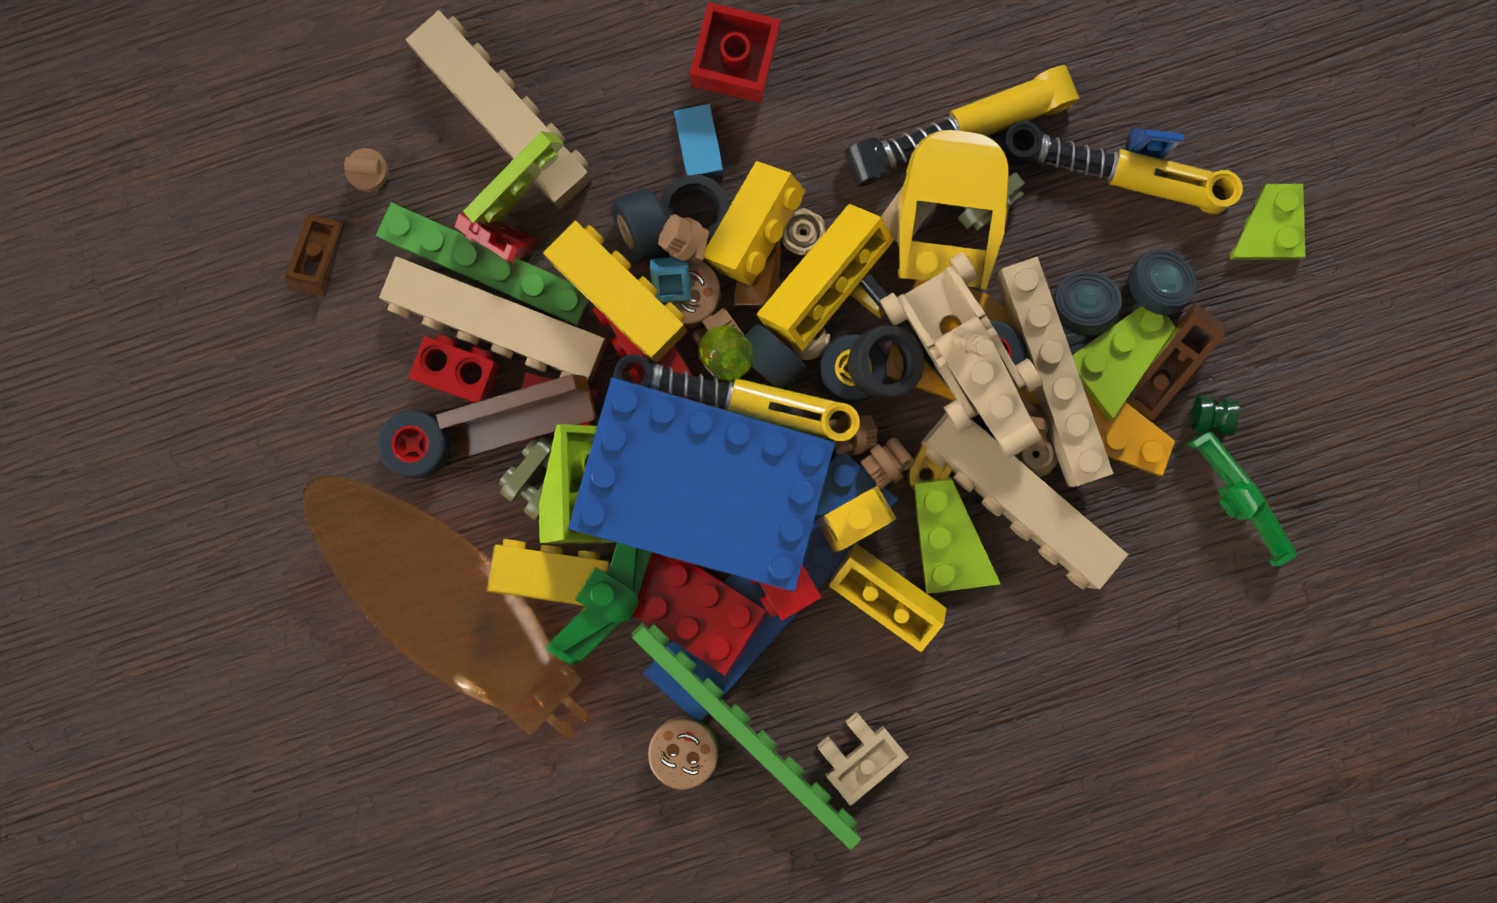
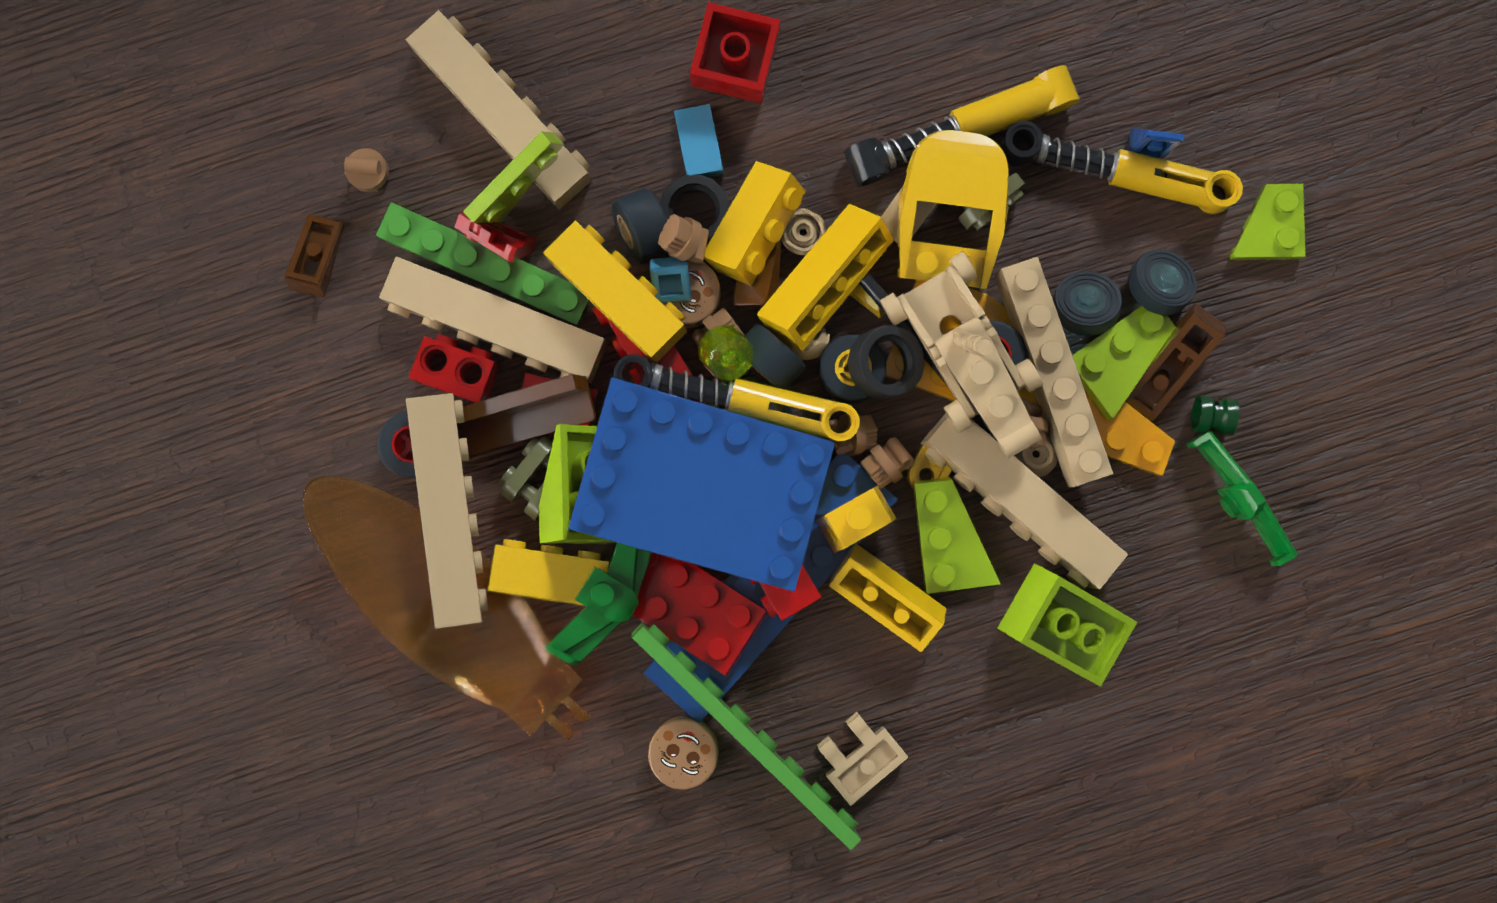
none -> tan brick [406,393,488,629]
none -> lime slope [997,563,1138,687]

